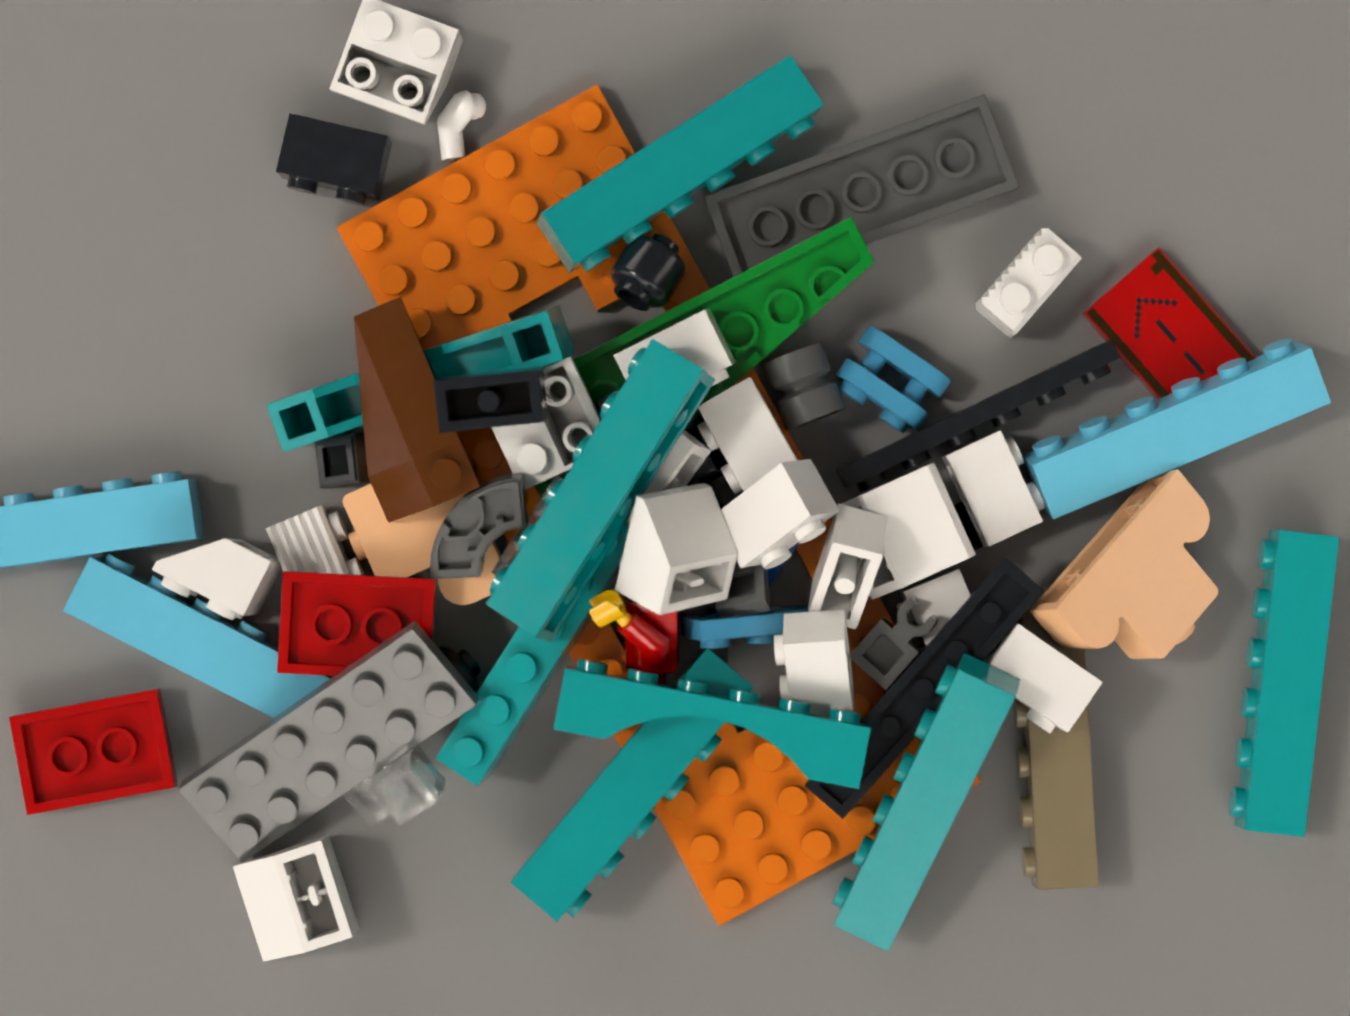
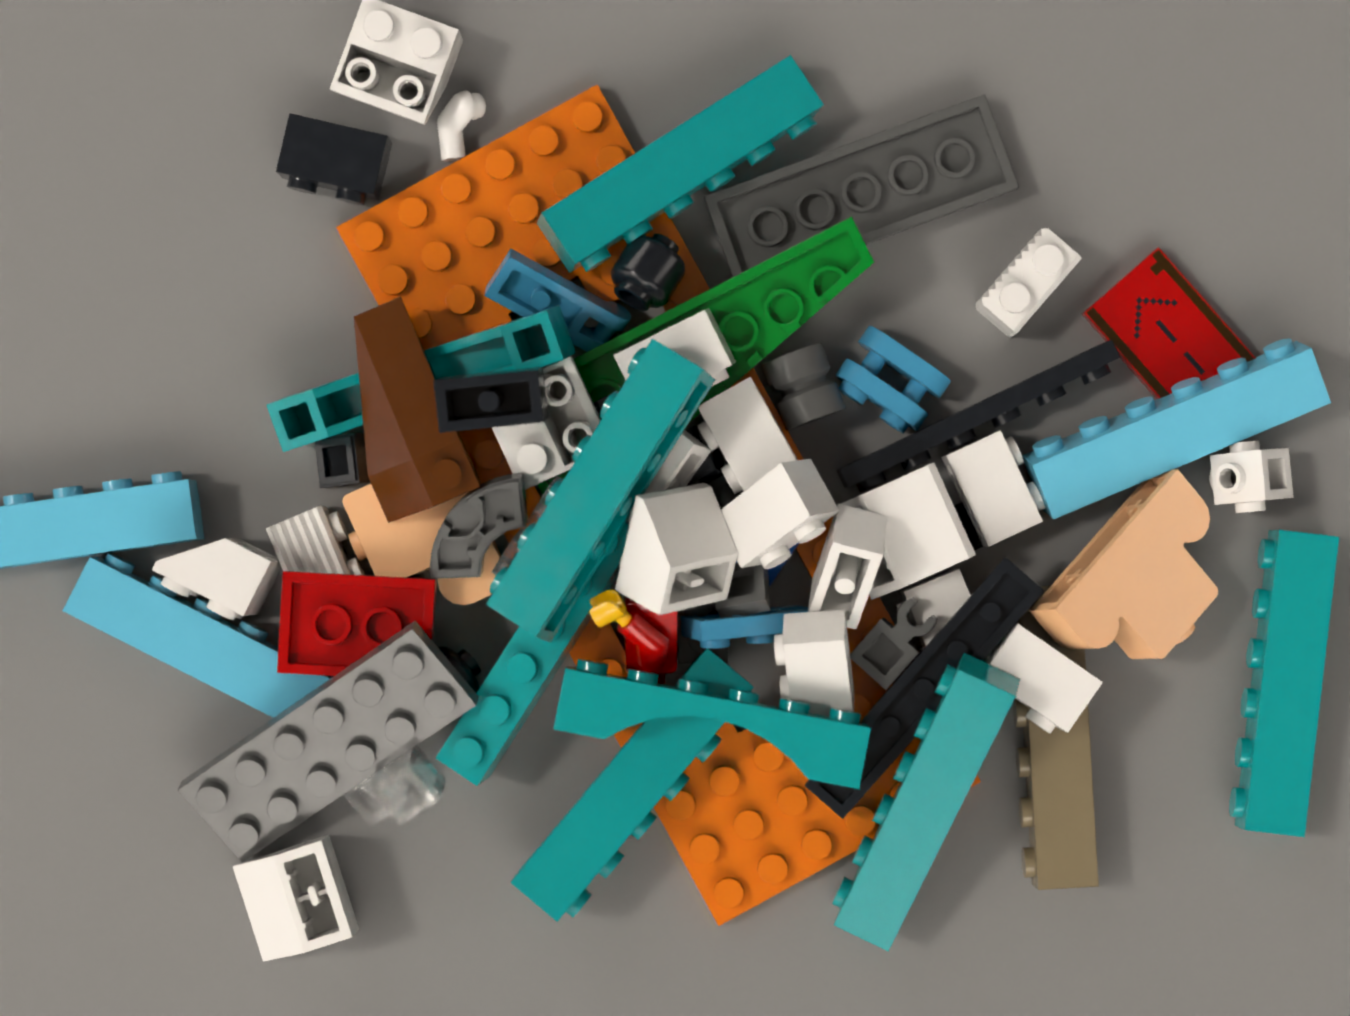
red plate [9,688,178,815] -> none
none -> dark azure plate [484,249,632,352]
none -> white brick [1209,441,1294,513]

